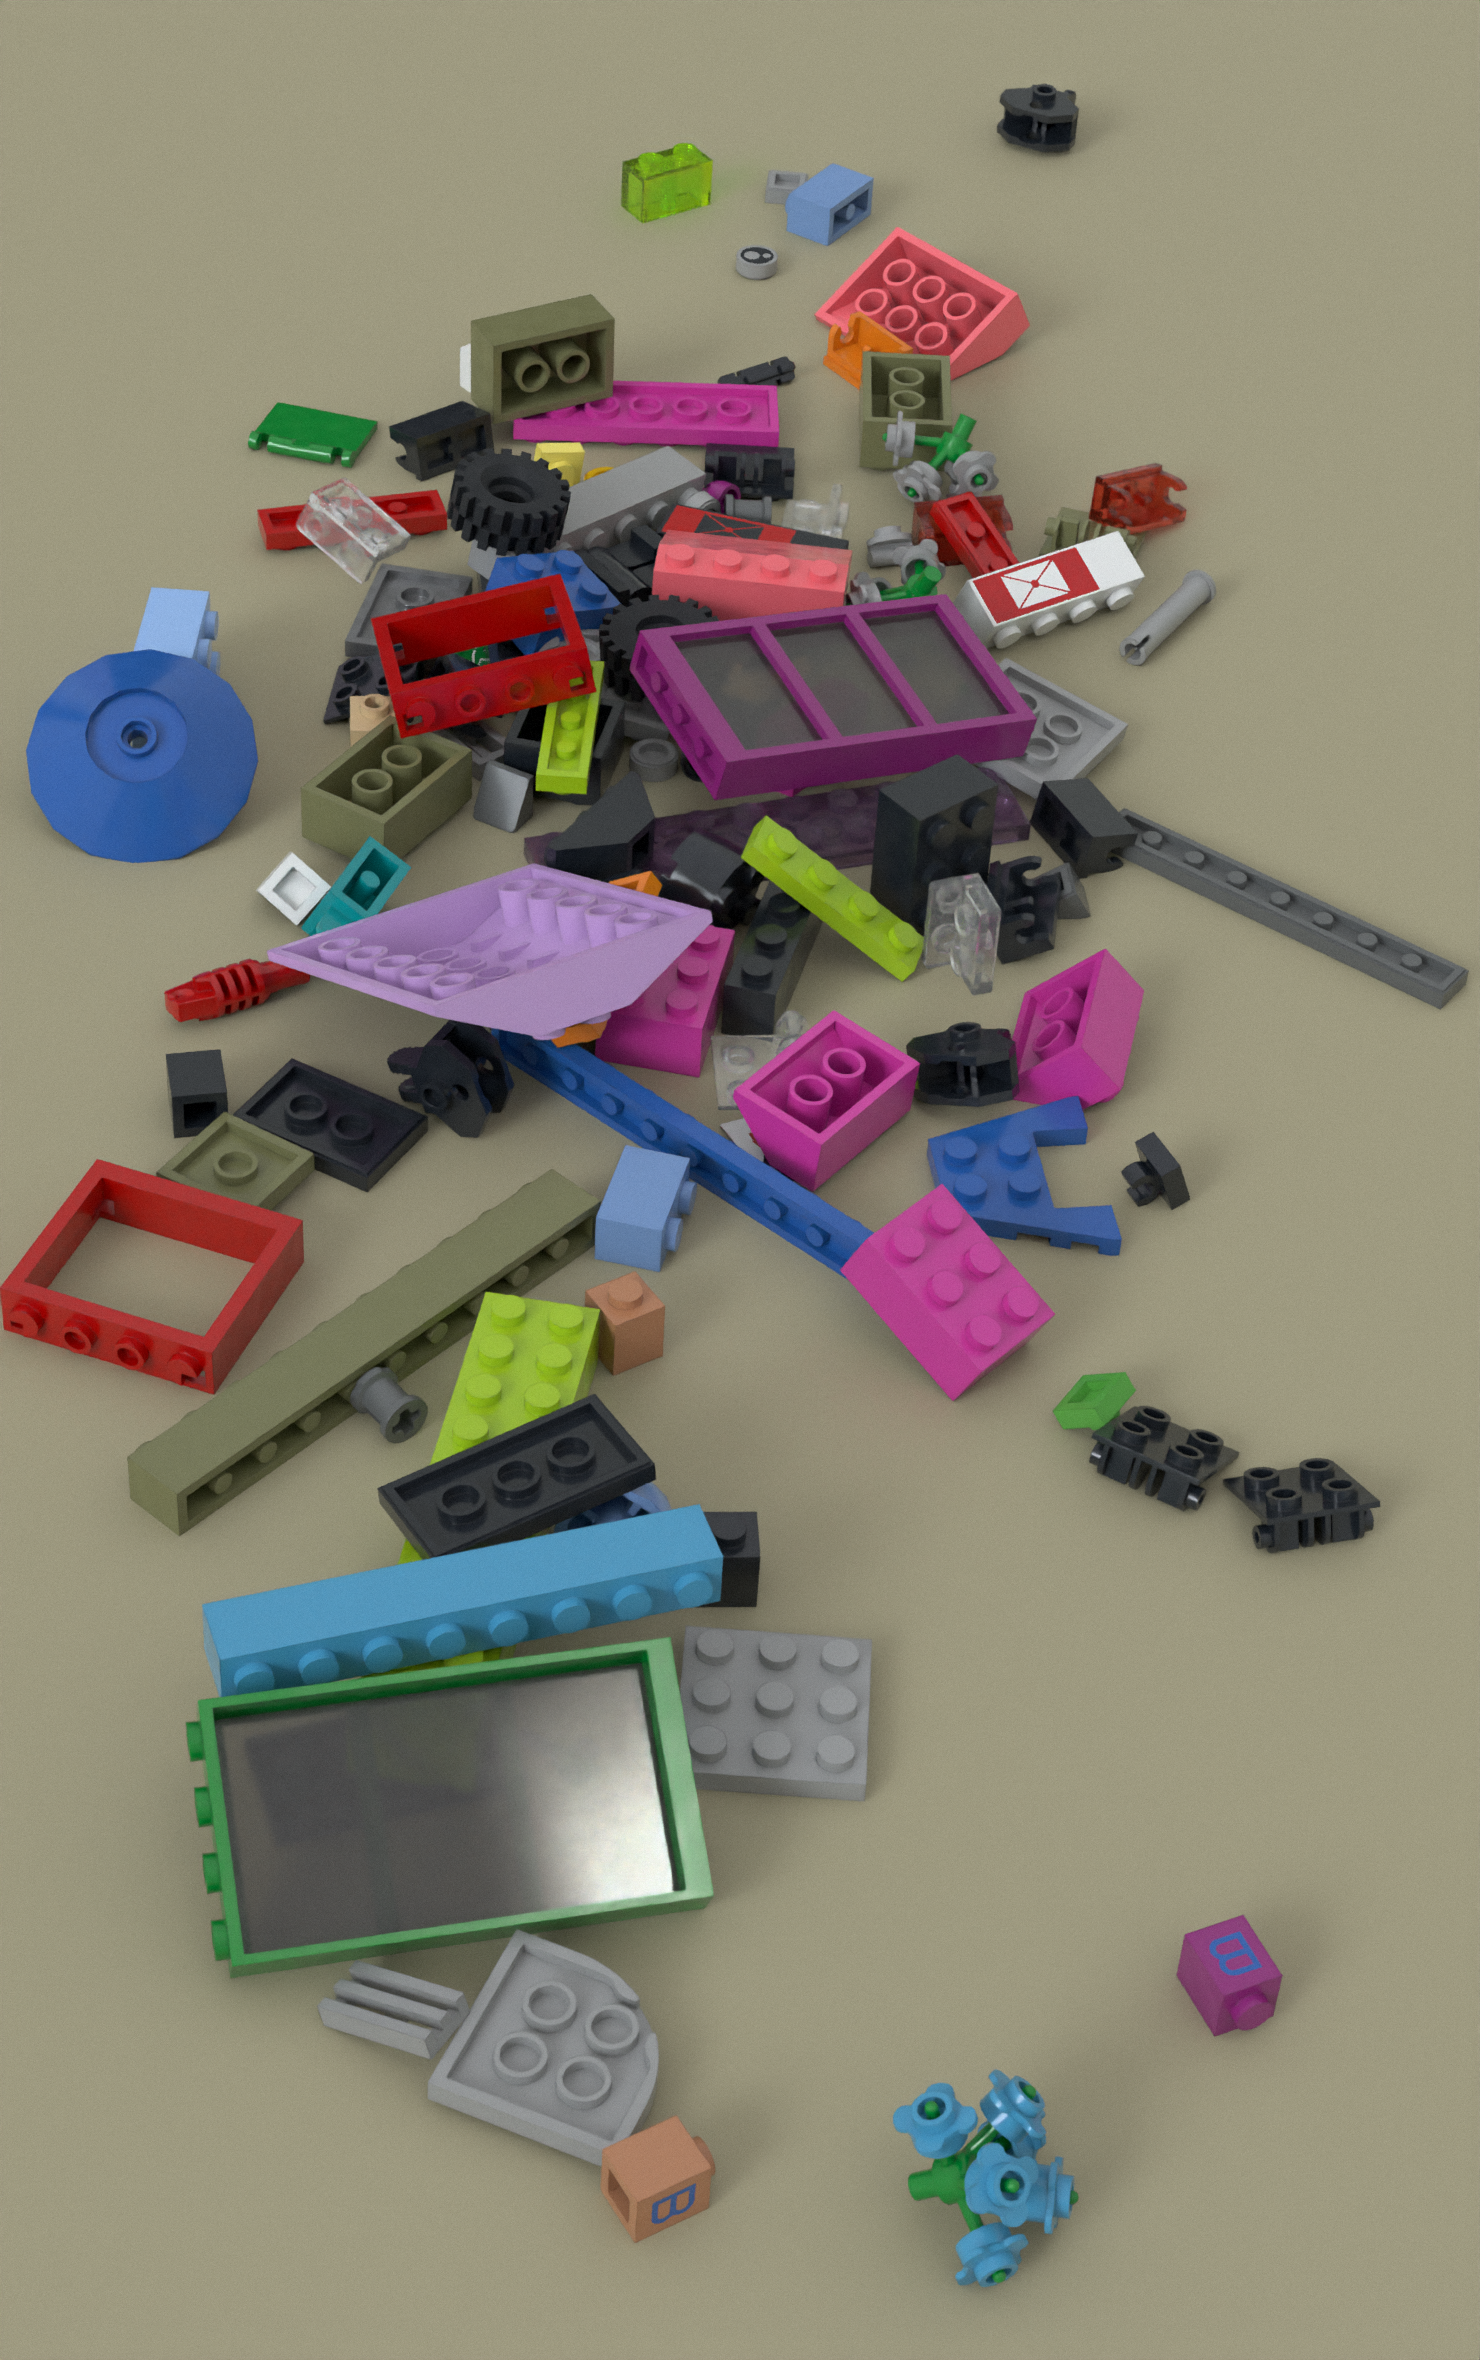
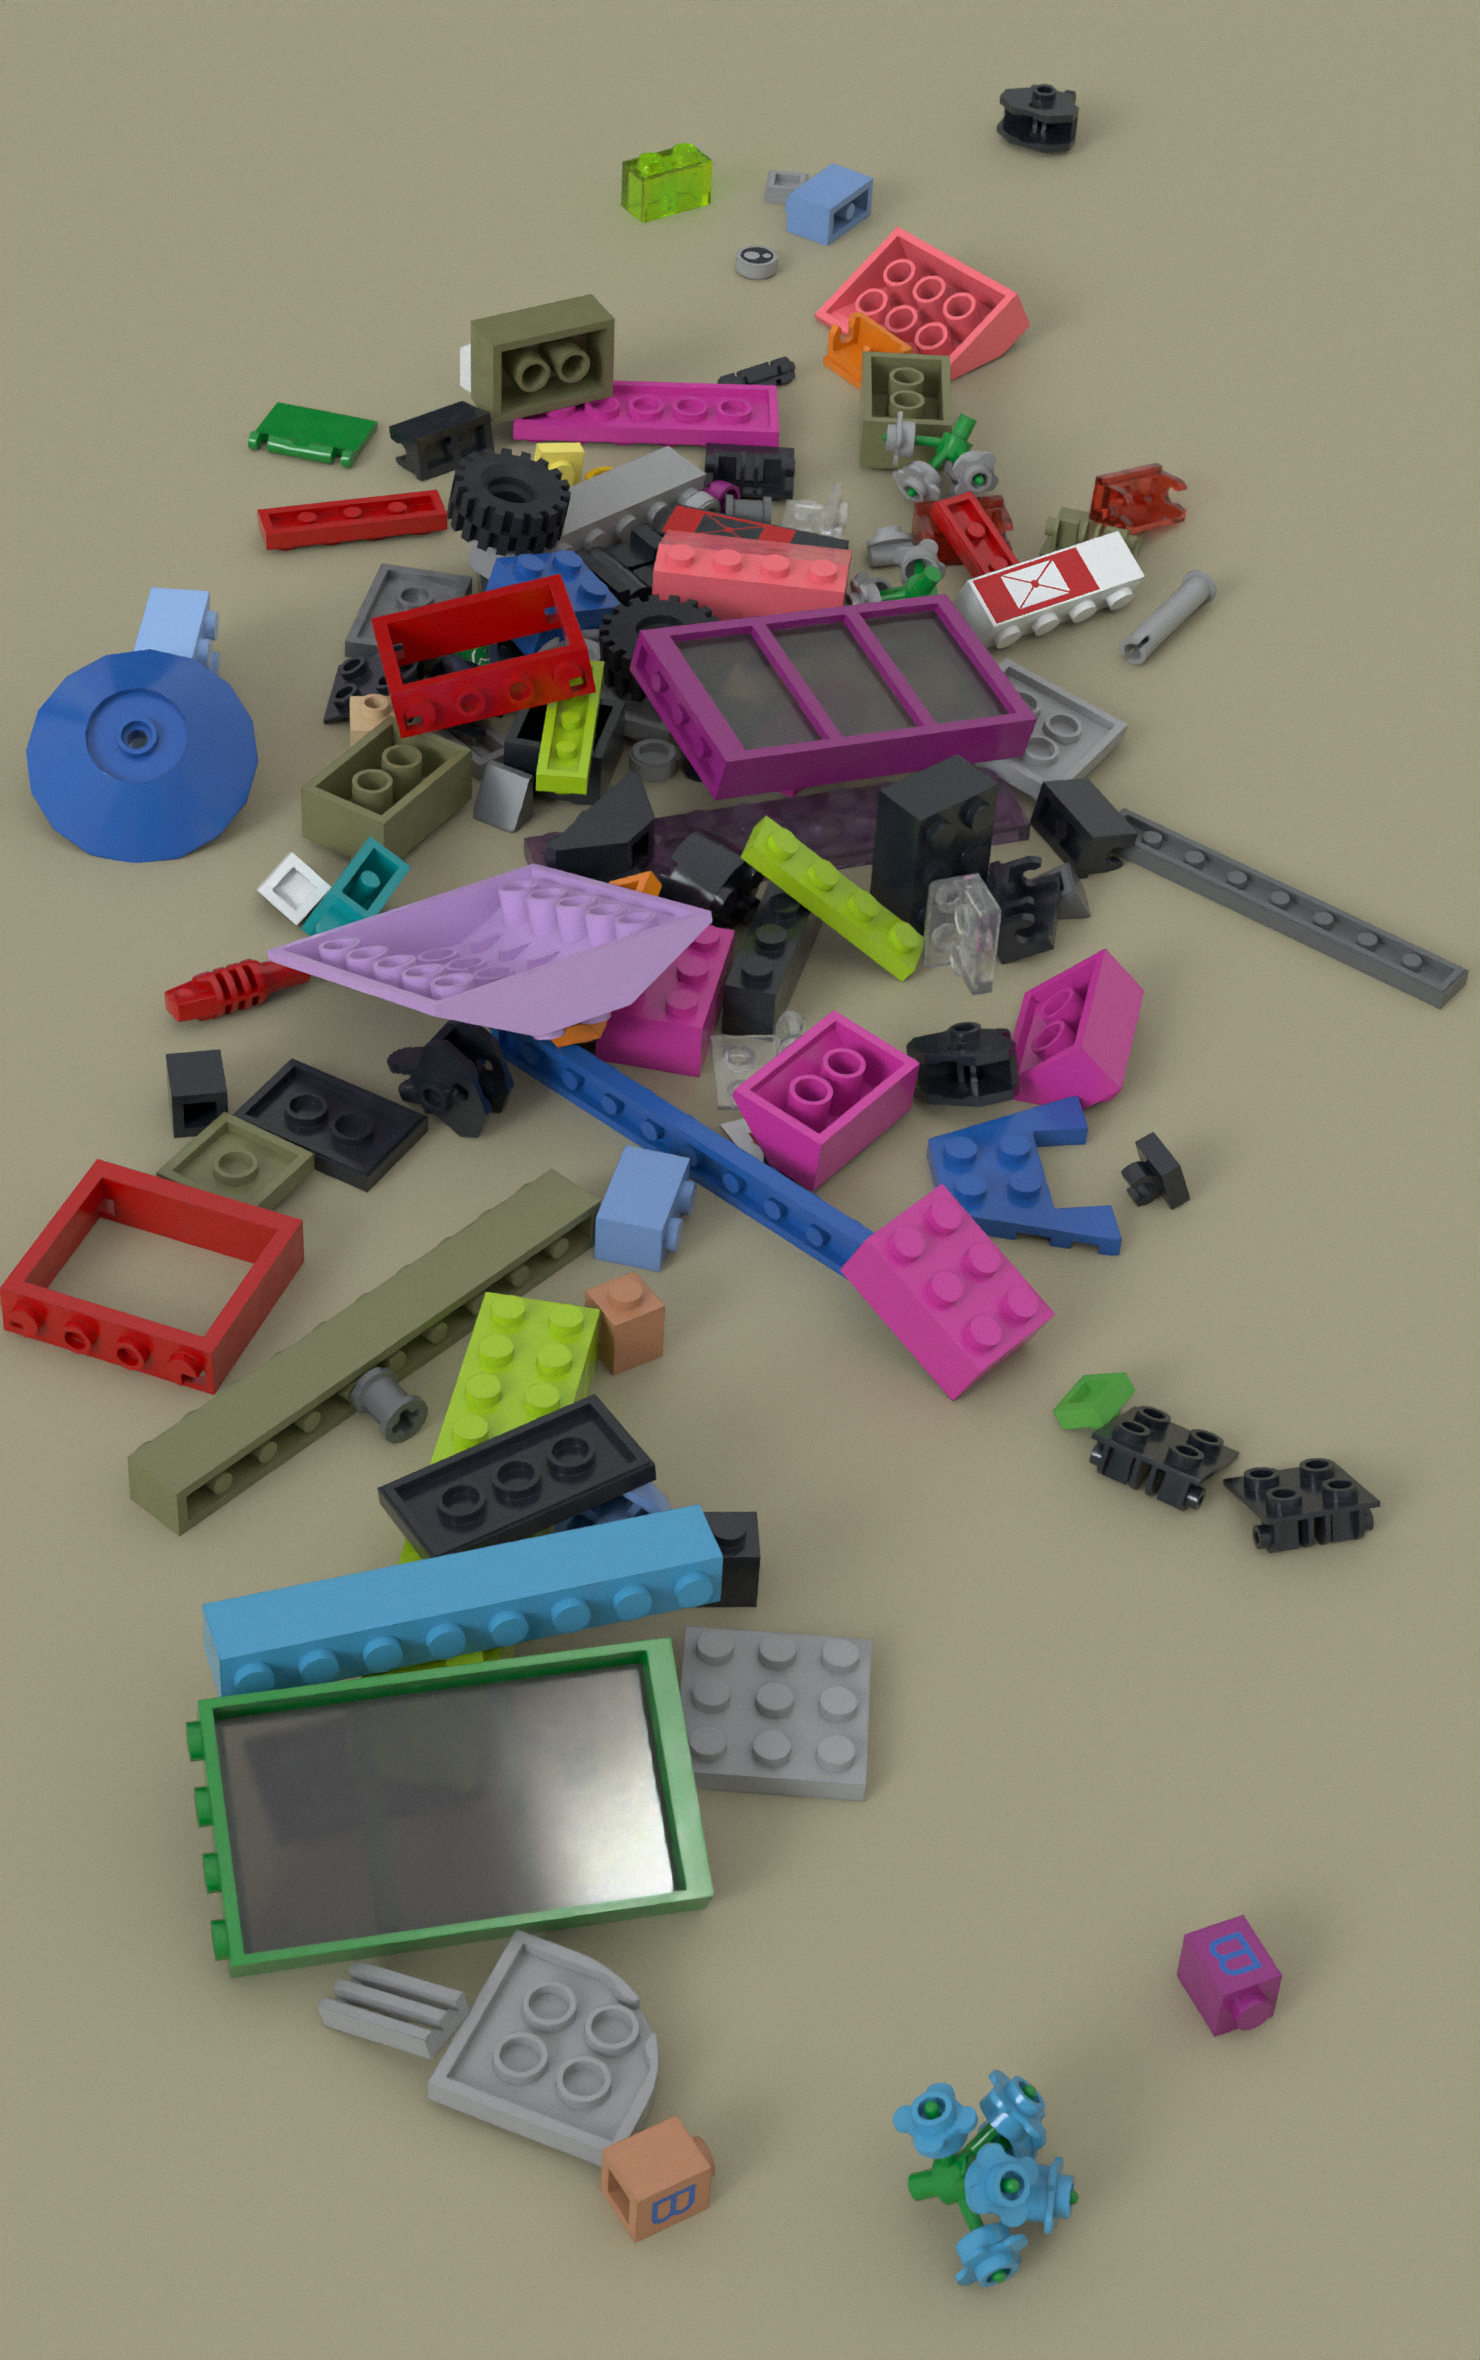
clear bracket [296,477,412,584] -> none

